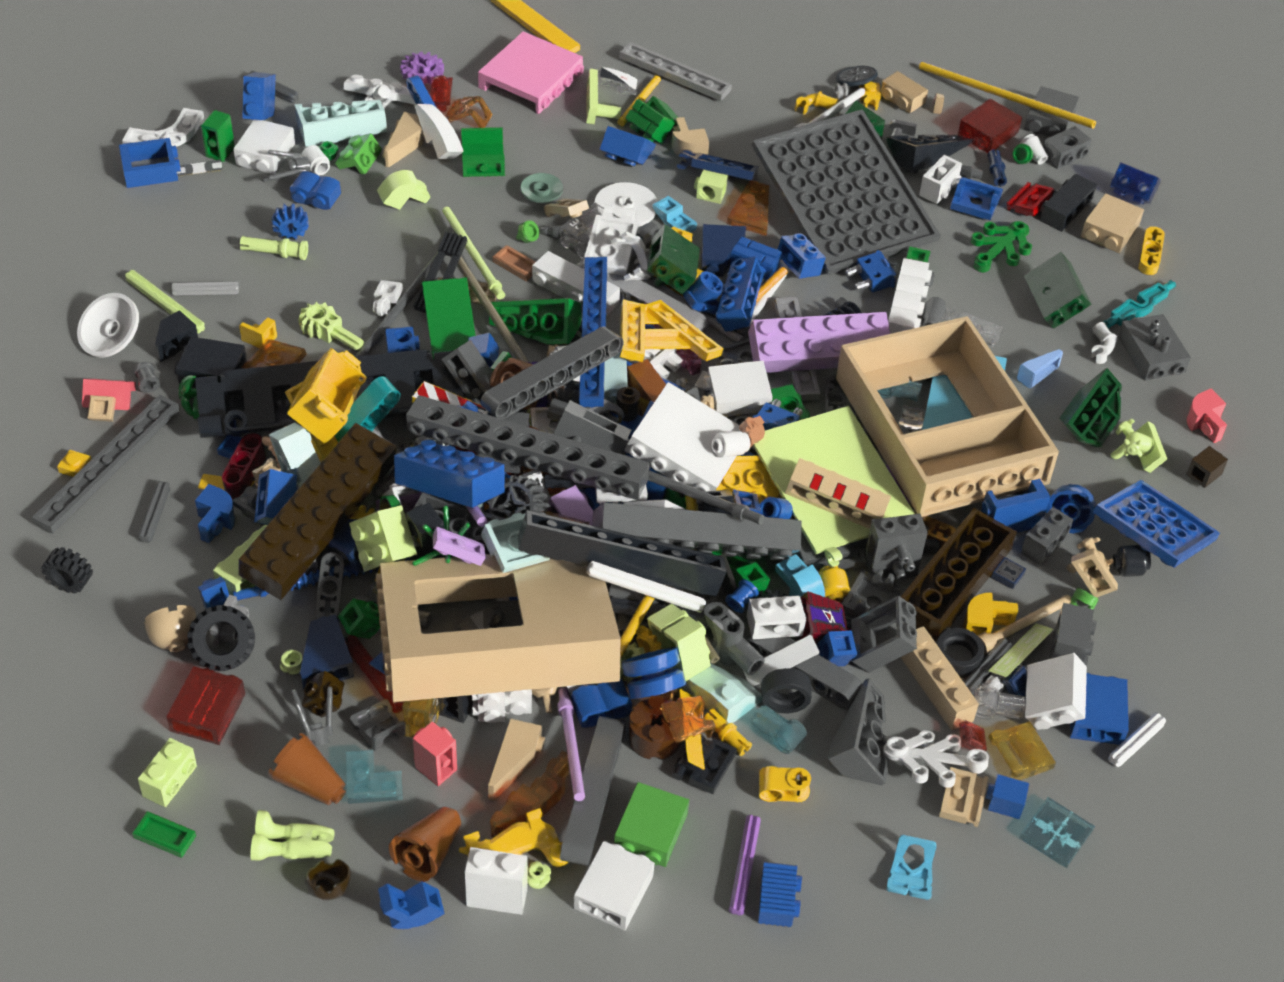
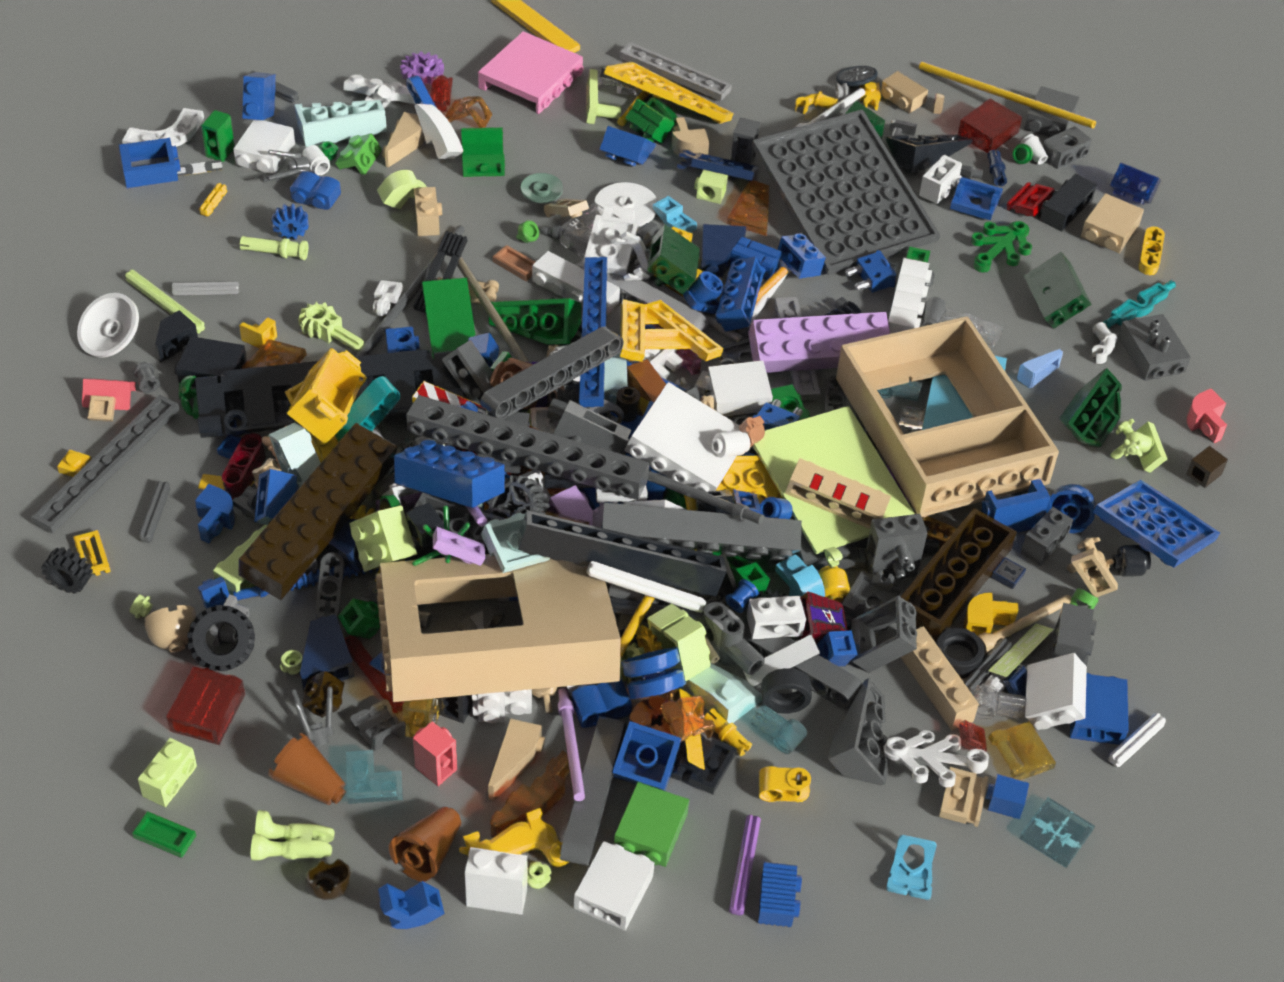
yellowish green bar [442,207,505,300] -> none
none -> yellow tile [73,530,111,576]
none -> yellowish green plate [130,595,153,619]
none -> yellow axle [199,183,227,217]
none -> tan brick [414,187,442,236]
none -> yellow wing [604,62,734,124]
none -> blue slope [612,721,681,791]
none -> dark grey brick [731,117,760,164]

